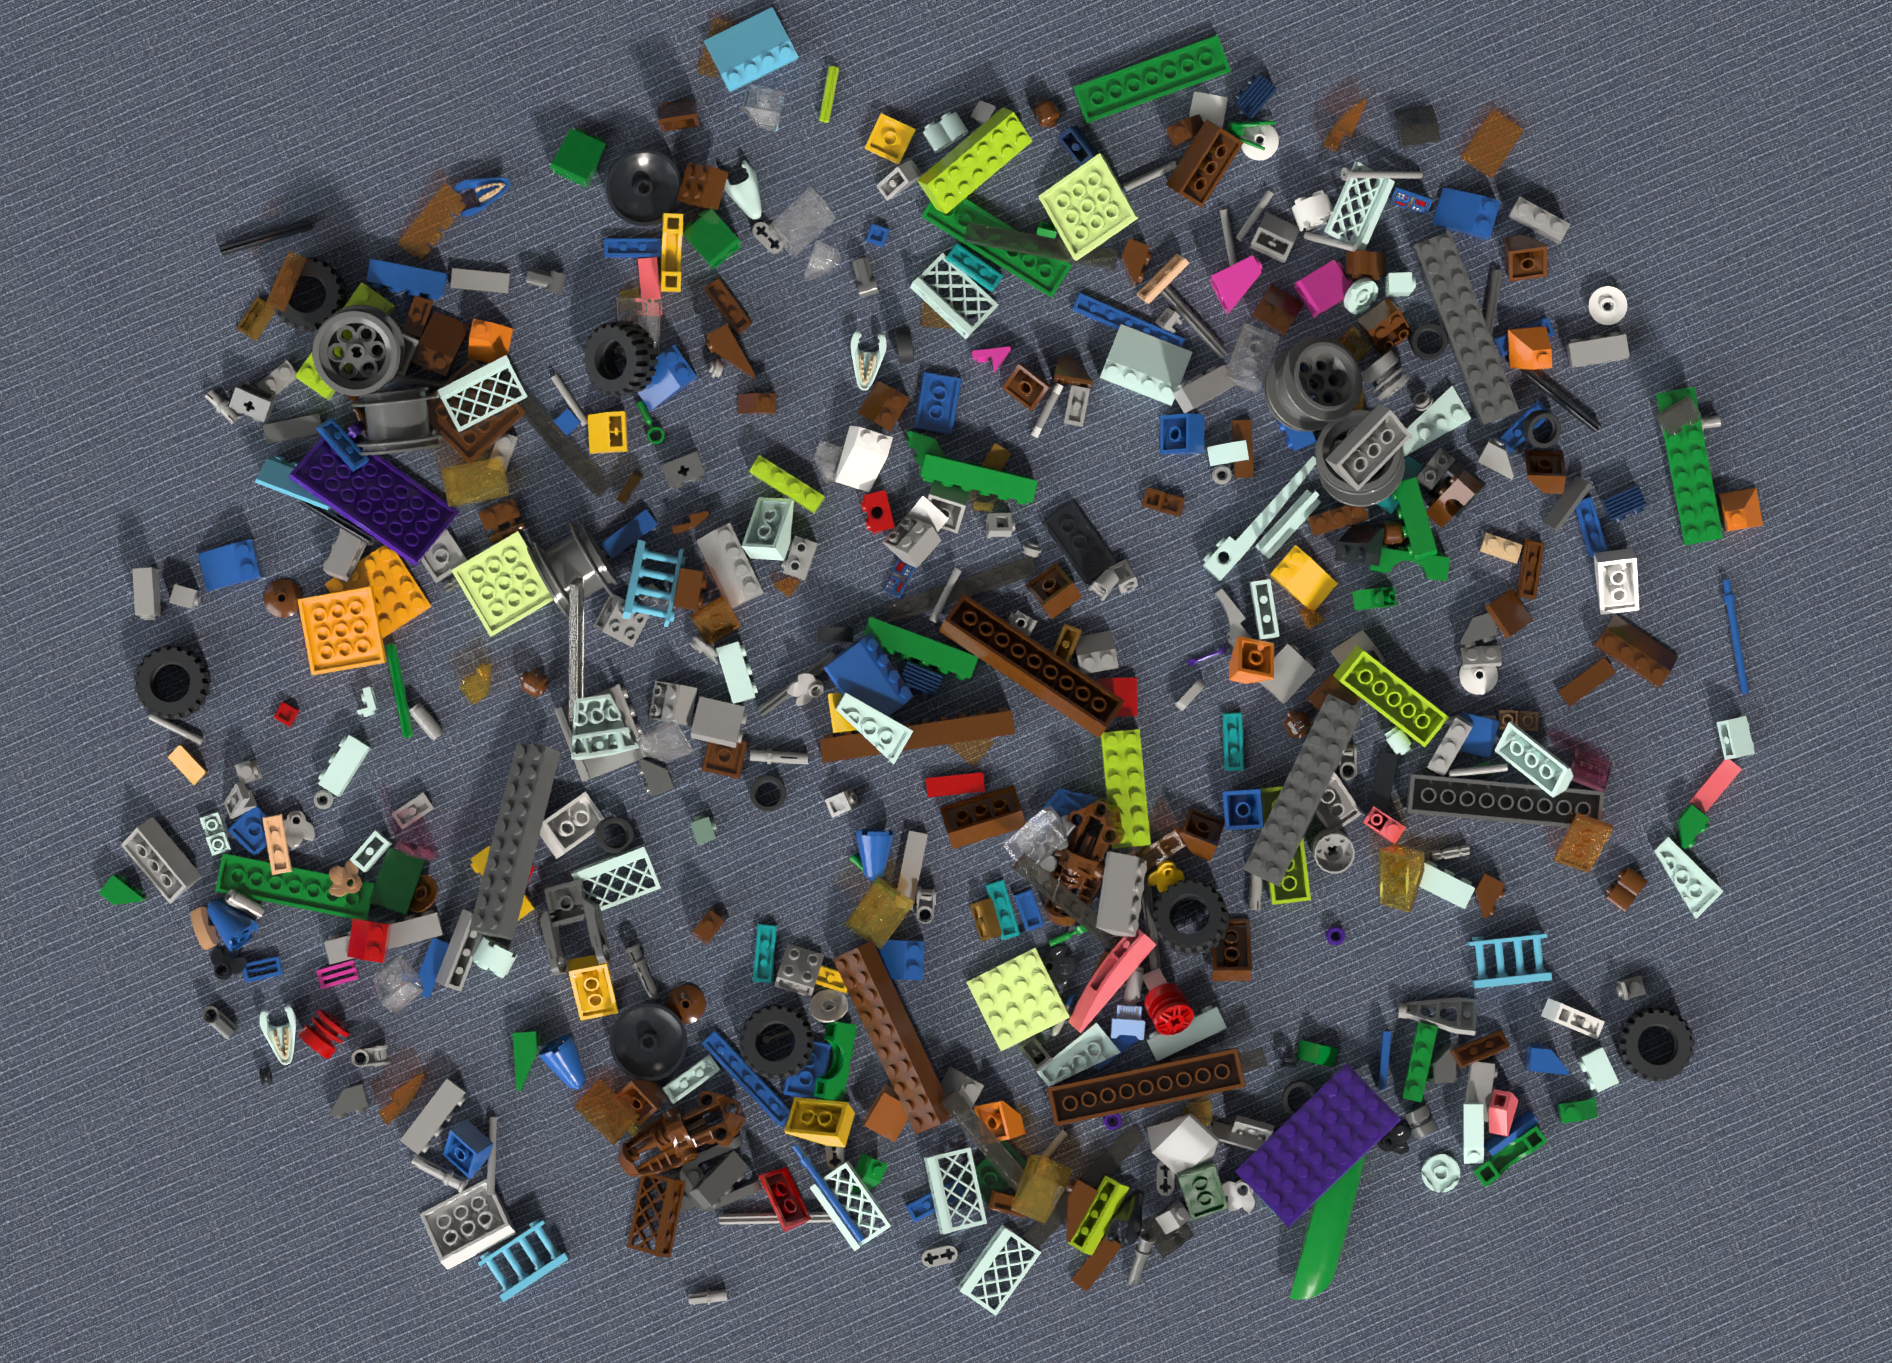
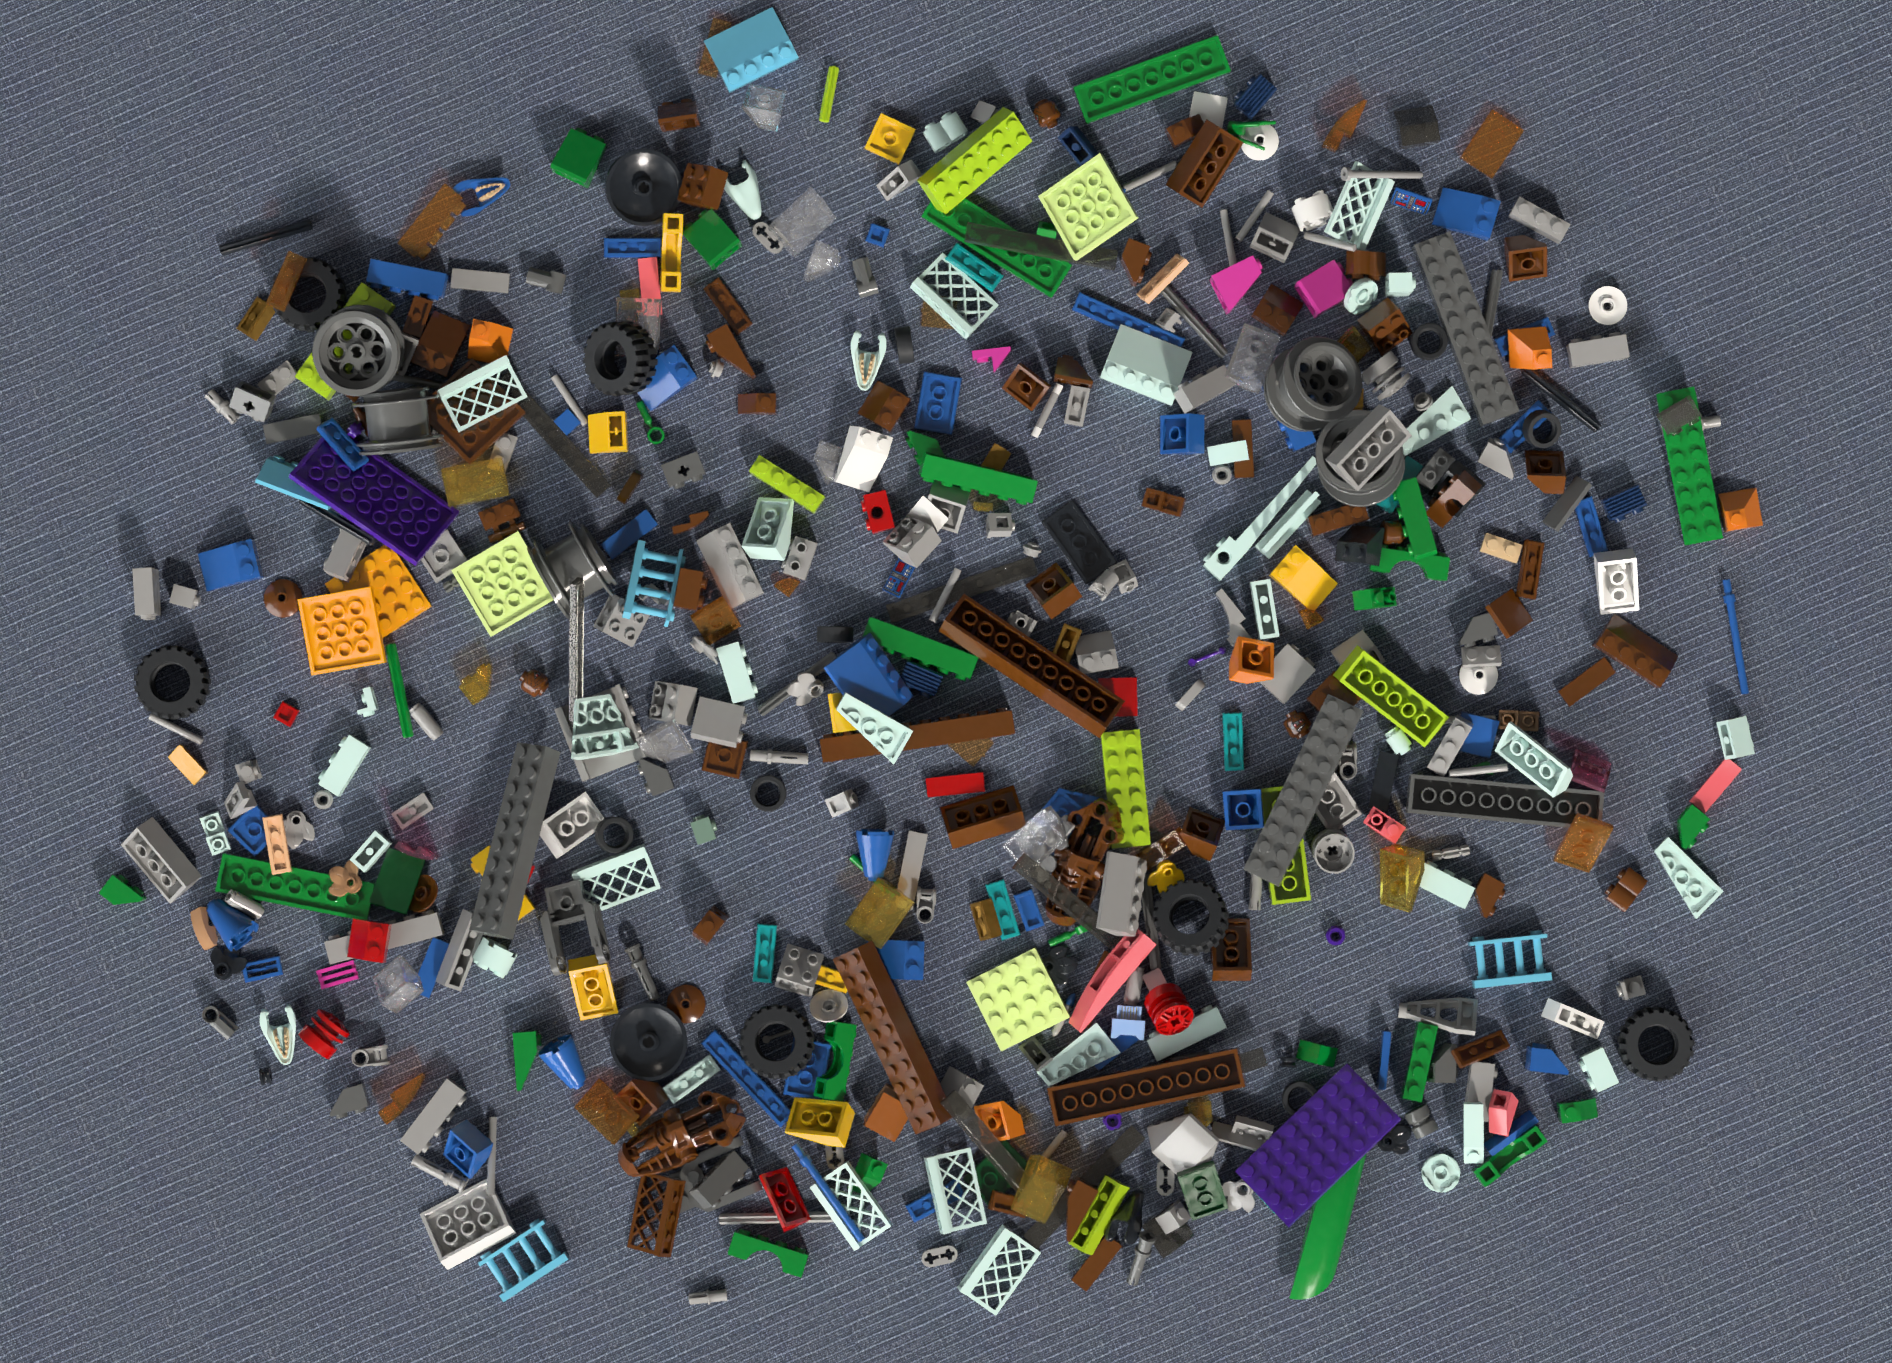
none -> green arch [728,1229,809,1278]

